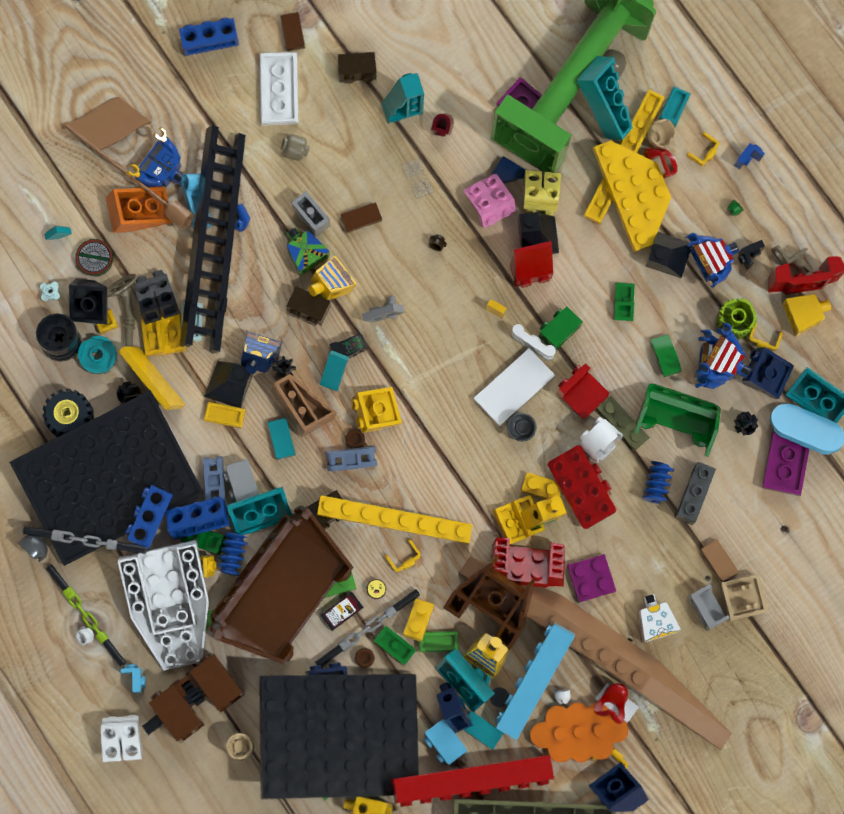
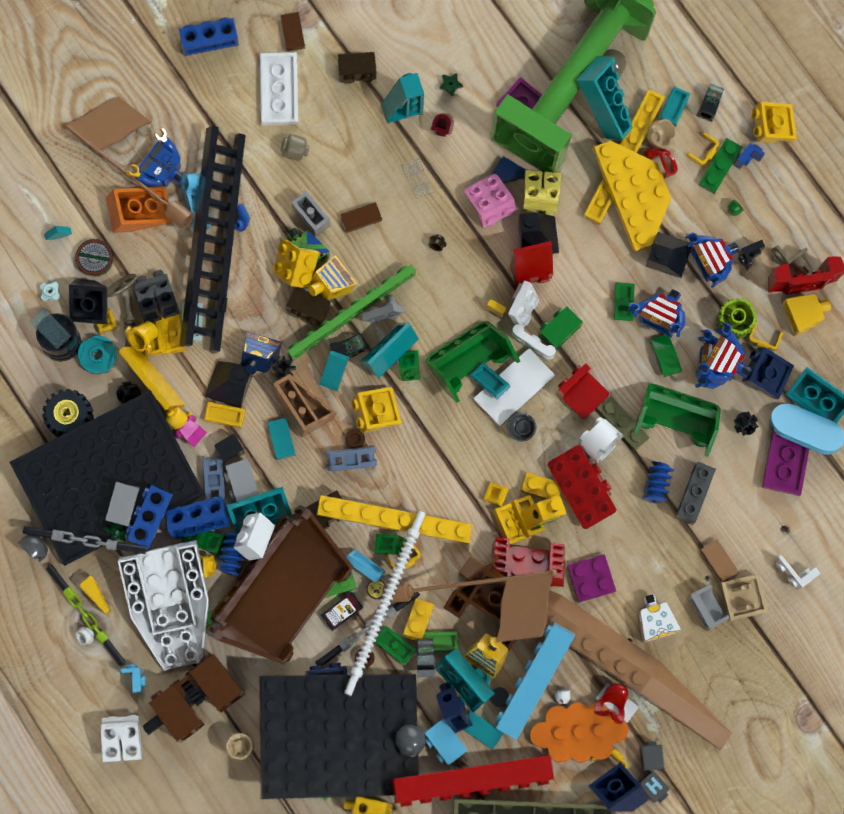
none -> clear light blue tile [29,308,71,350]
none -> yellow slope [80,575,111,616]
none -> dark green plate [104,523,126,542]
none -> light grey panel [106,481,139,526]
none -> yellow piece [125,321,158,356]
none -> piece [166,407,207,447]
none -> black panel [214,434,245,461]
none -> white brick [233,513,275,561]
none -> yellow bracket [273,239,319,288]
none -> bright green plate [288,264,416,361]
none -> white hose [344,511,425,696]
none -> medium azure tile [346,549,386,583]
none -> teal slope [360,322,419,379]
none -> green bracket [374,533,406,557]
none -> medium nougat flag [382,569,557,642]
none -> dark grey hair [395,724,425,757]
none -> green bracket [399,350,420,381]
none -> black leg [417,638,435,677]
none -> green windscreen [425,321,521,403]
none -> dark green plate [439,73,463,96]
none -> teal tile [470,362,510,400]
none -> yellow tile [483,482,509,507]
none -> white plate [508,281,539,328]
none -> torso [627,289,686,338]
none -> dark grey brick [639,771,670,803]
none -> dark grey brick [640,741,665,771]
none -> leg [697,84,724,122]
none -> green plate [699,138,742,194]
none -> yellow plate [751,102,797,143]
none -> white bracket [775,555,821,590]

